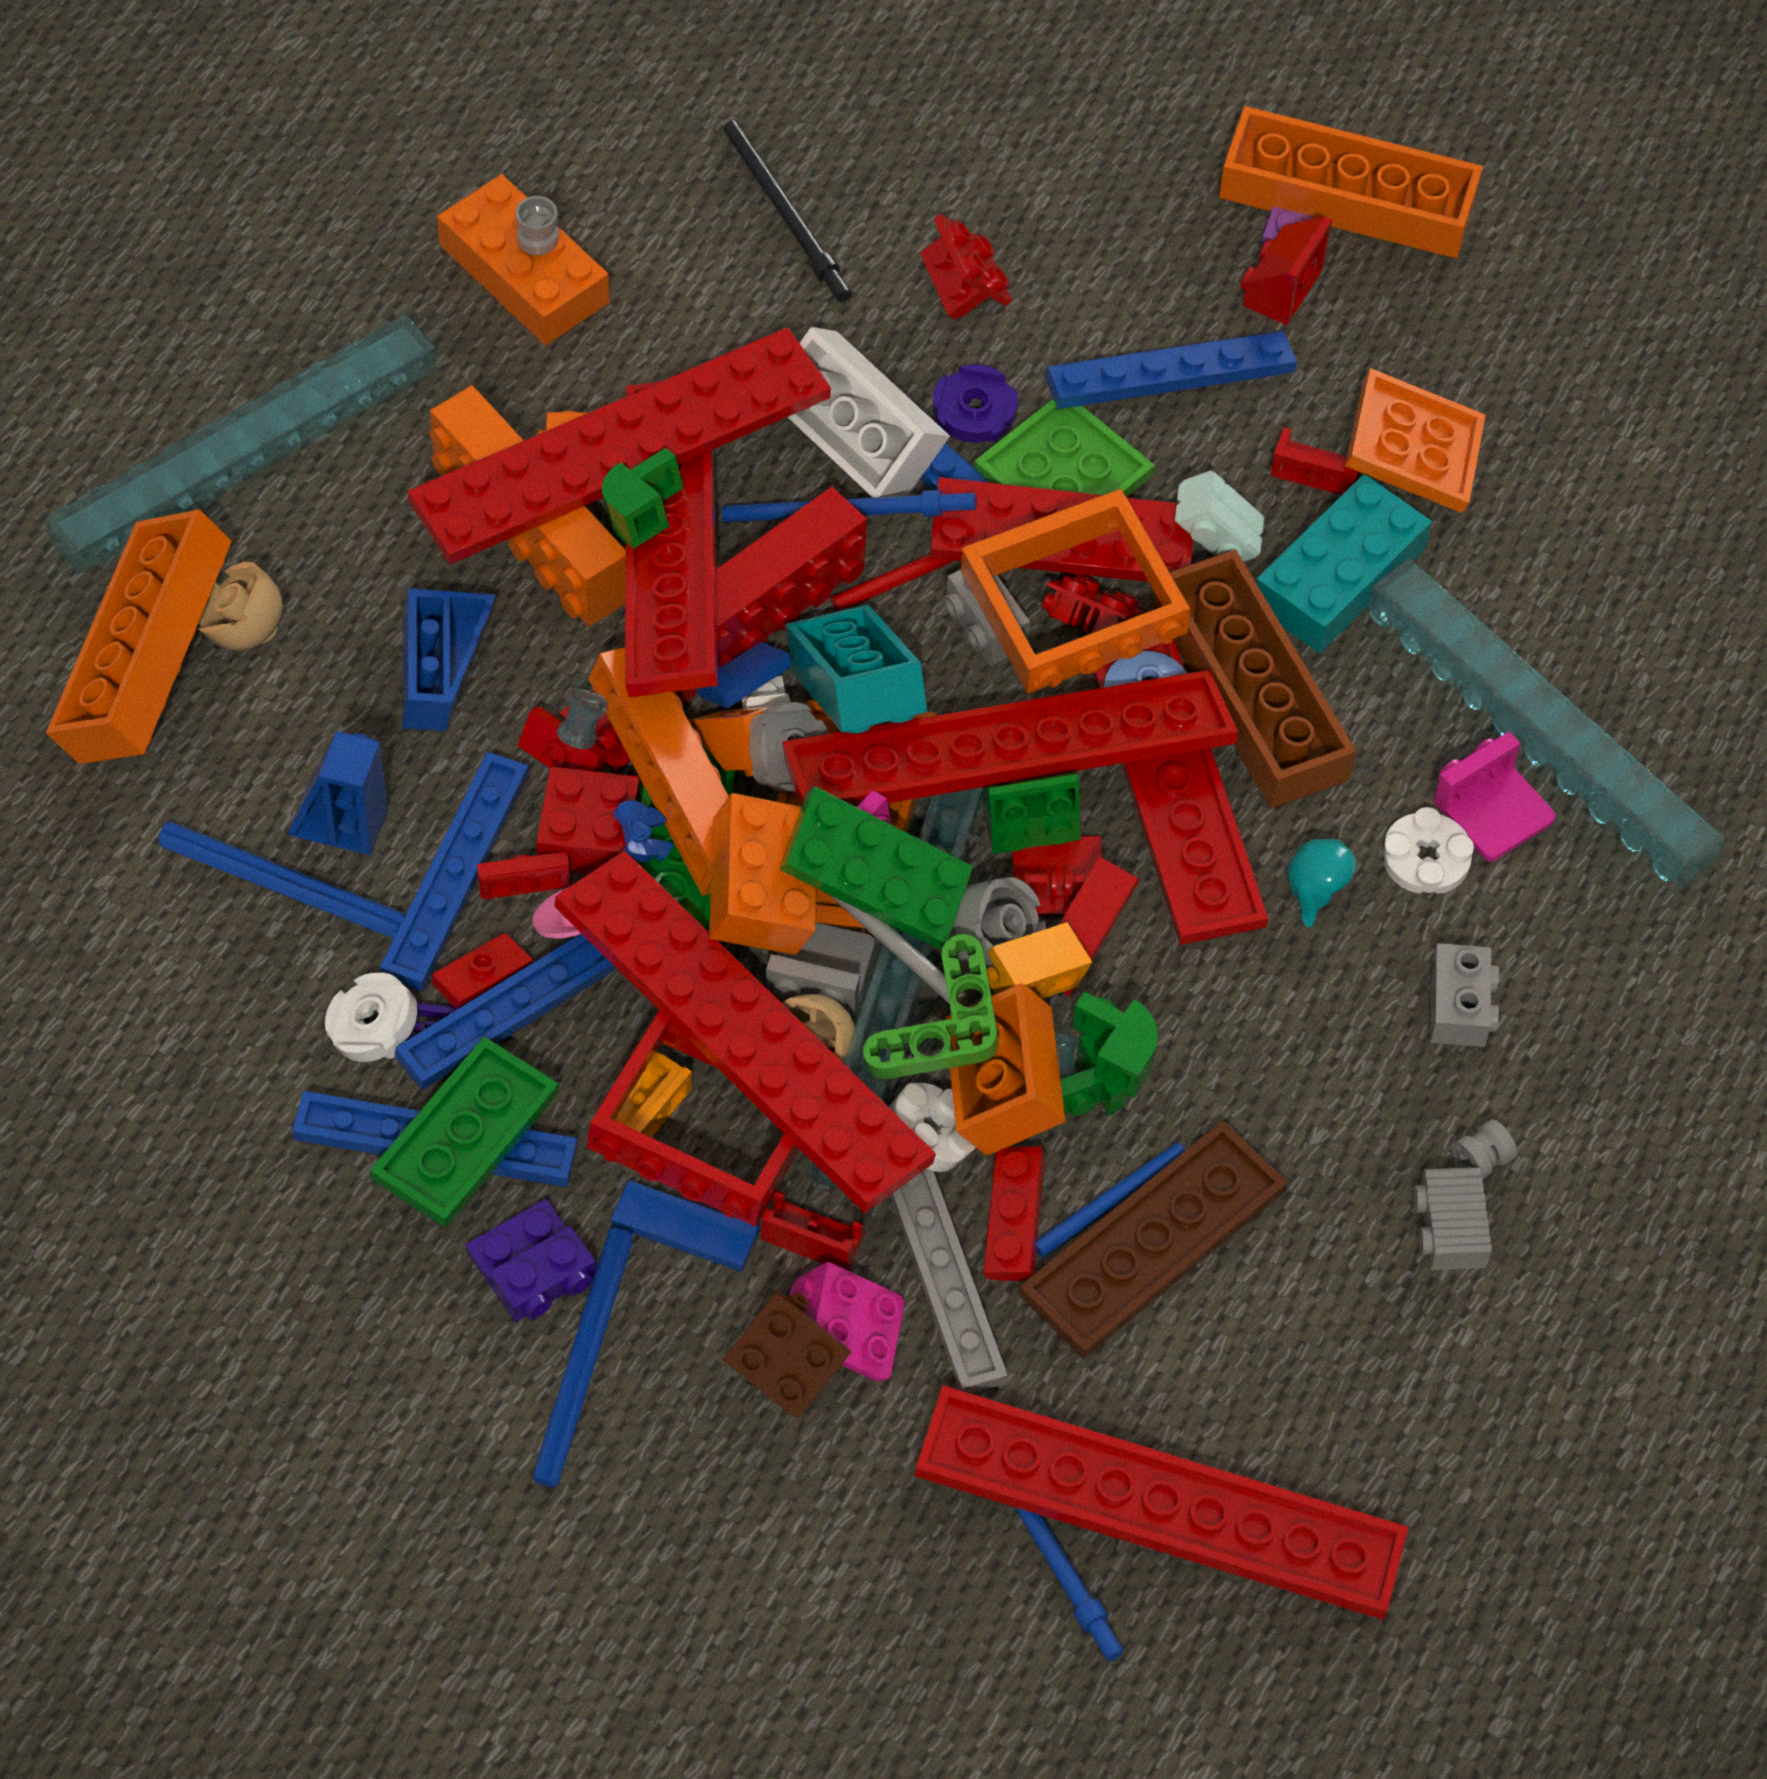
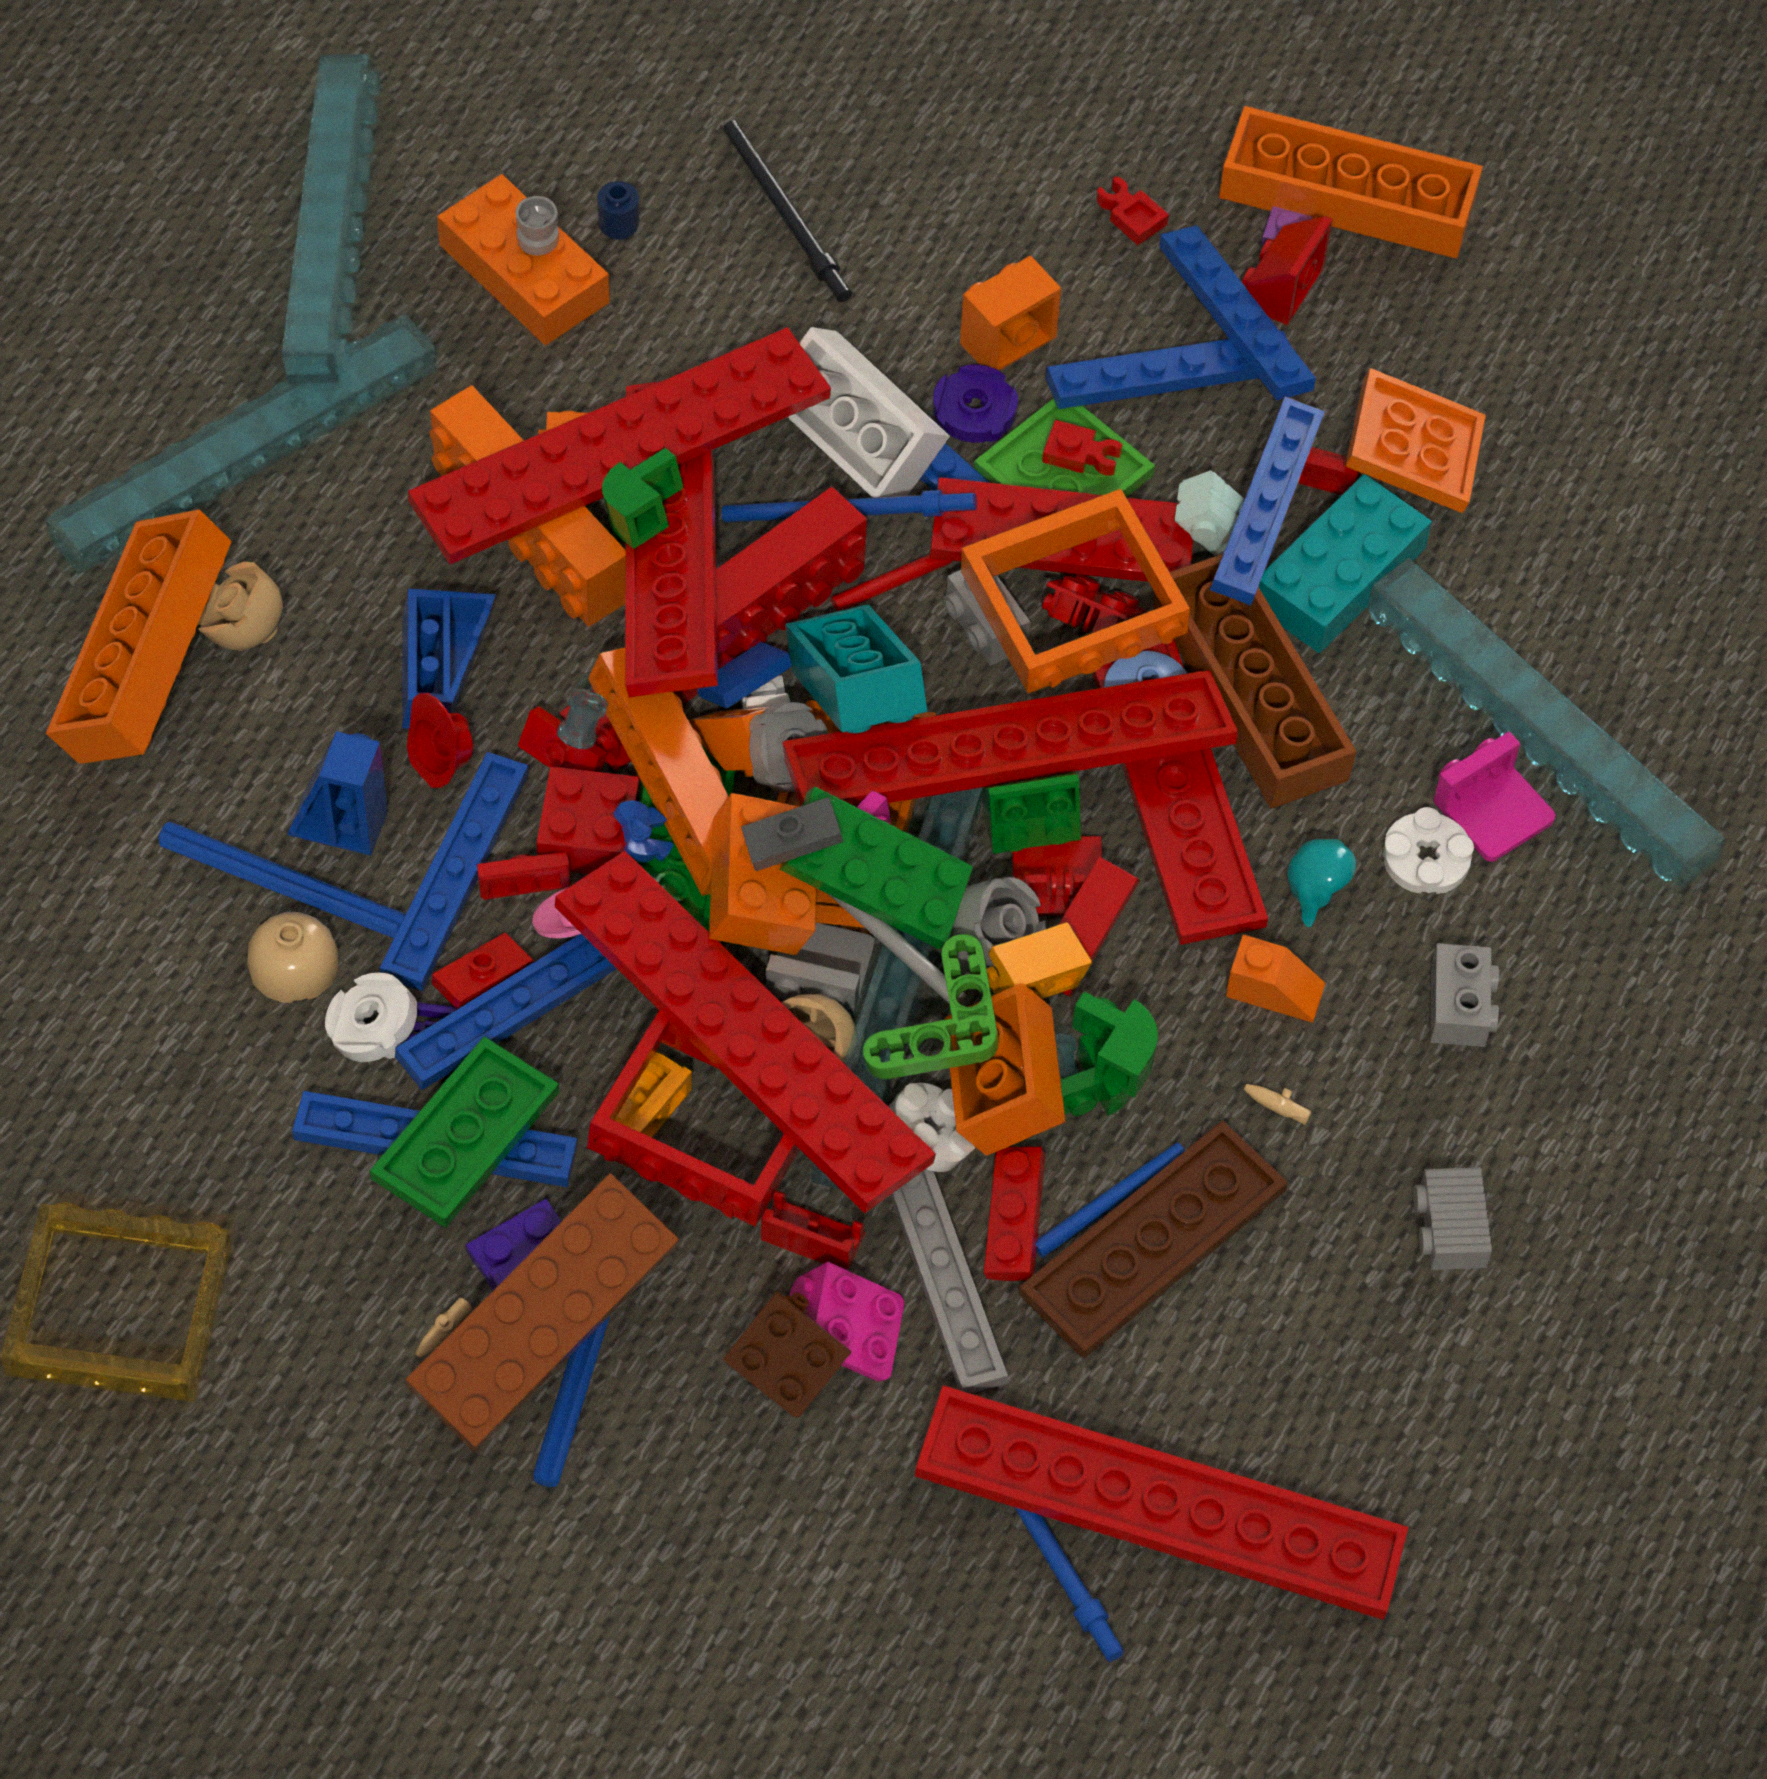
blue tile [611,1180,760,1272] -> none
red bracket [920,213,1012,319] -> none
light grey wheel [1452,1119,1517,1179] -> none
none -> clear yellow window [0,1202,232,1402]
none -> tan cylinder [247,912,339,1003]
none -> clear light blue brick [282,54,380,384]
none -> dark orange brick [405,1173,679,1453]
none -> red piece [407,693,473,788]
none -> tan helmet [416,1298,472,1358]
none -> dark blue brick [597,181,639,239]
none -> dark grey plate [741,797,844,872]
none -> orange brick [960,255,1061,371]
none -> red plate [1042,420,1123,476]
none -> red plate [1096,176,1169,246]
none -> blue plate [1159,225,1316,401]
none -> blue plate [1210,397,1325,605]
none -> orange slope [1226,935,1326,1023]
none -> tan helmet [1244,1084,1311,1125]

